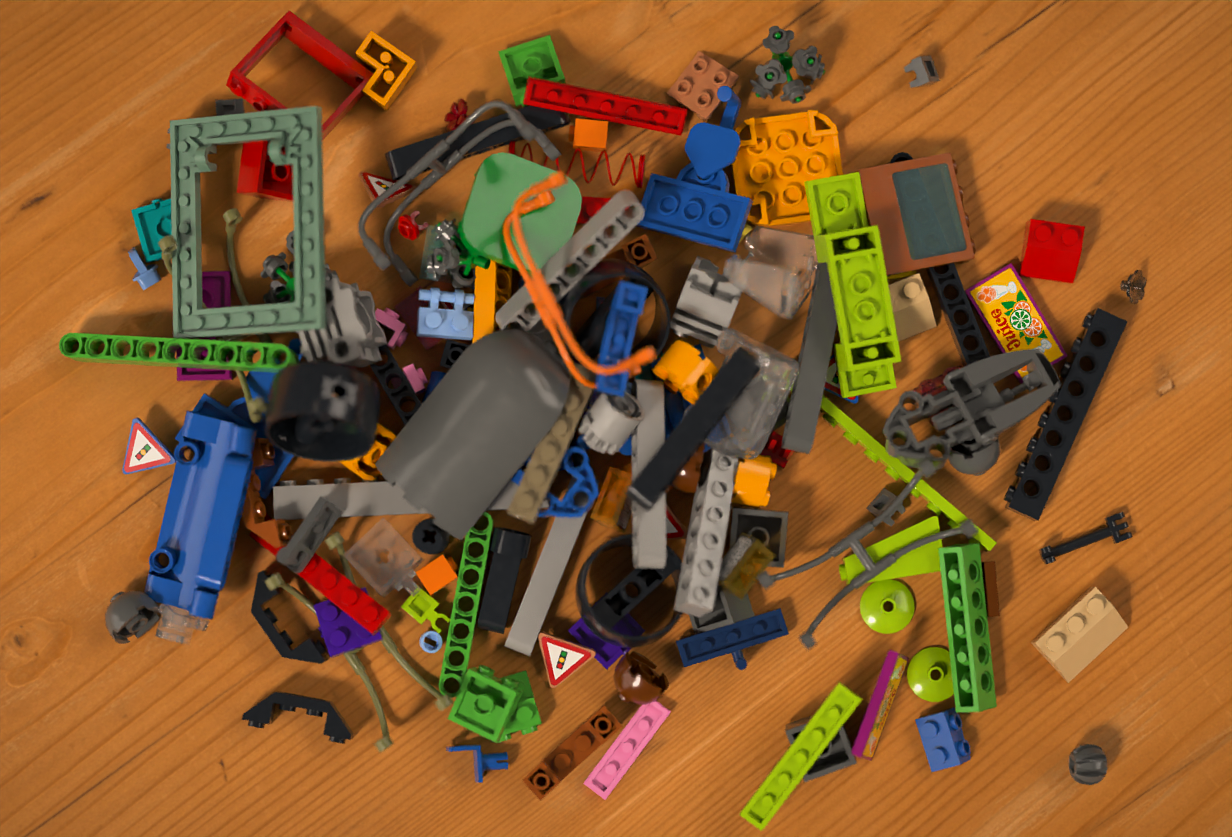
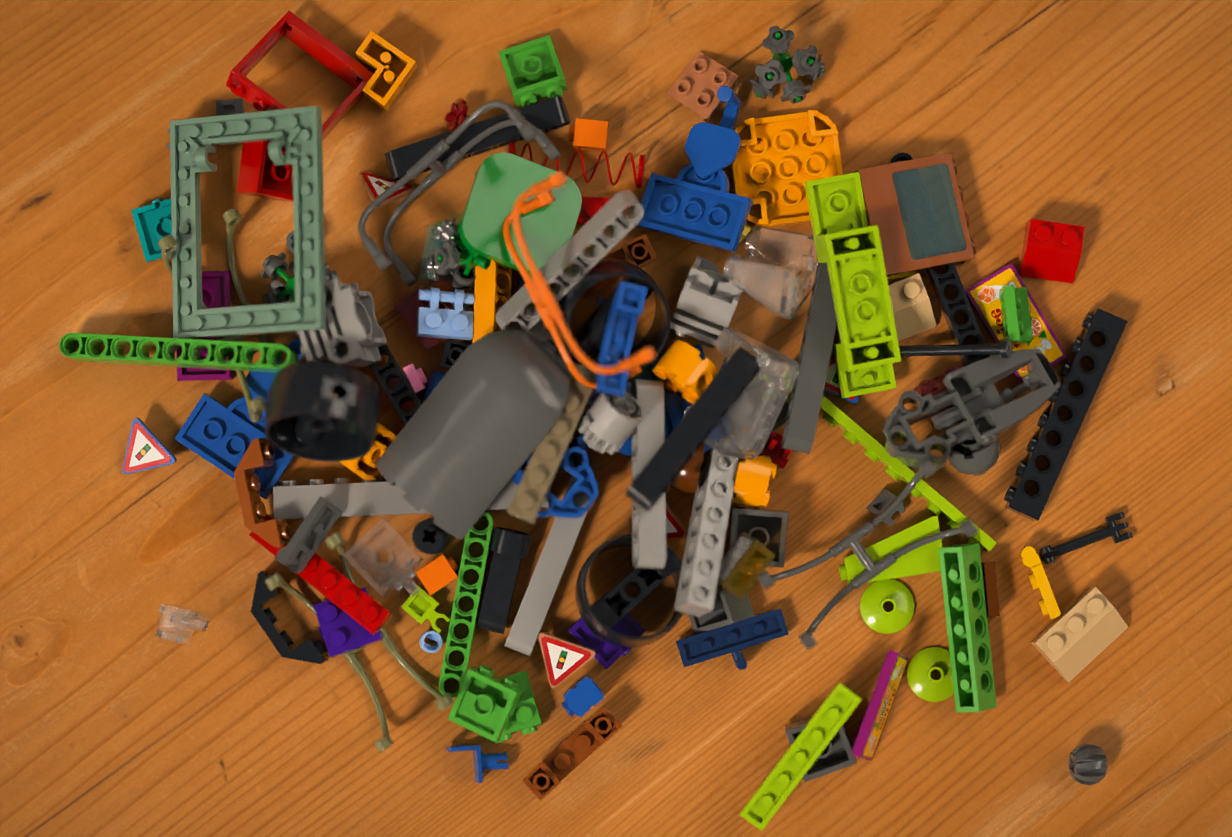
dark grey cylinder [105,591,161,644] -> none
medium blue piece [128,247,161,290] -> none
blue panel [144,410,257,619] -> none
black slope [242,691,354,744] -> none
bright pink bracket [375,308,409,350] -> none
red plate [398,211,429,240] -> none
red tile [522,76,688,136] -> none
bright pink tile [583,701,671,800] -> none
clear yellow brick [590,467,632,533] -> none
reddish brown cylinder [613,651,669,705] -> none
dark grey tile [904,56,940,88] -> none
blue bracket [915,707,971,772] -> none
clear smoke plant [1120,270,1146,304] -> none
none -> blue brick [561,676,604,717]
none -> black bar [899,339,1012,358]
none -> bright green bracket [999,286,1033,343]
none -> yellow hinge [1020,546,1061,619]

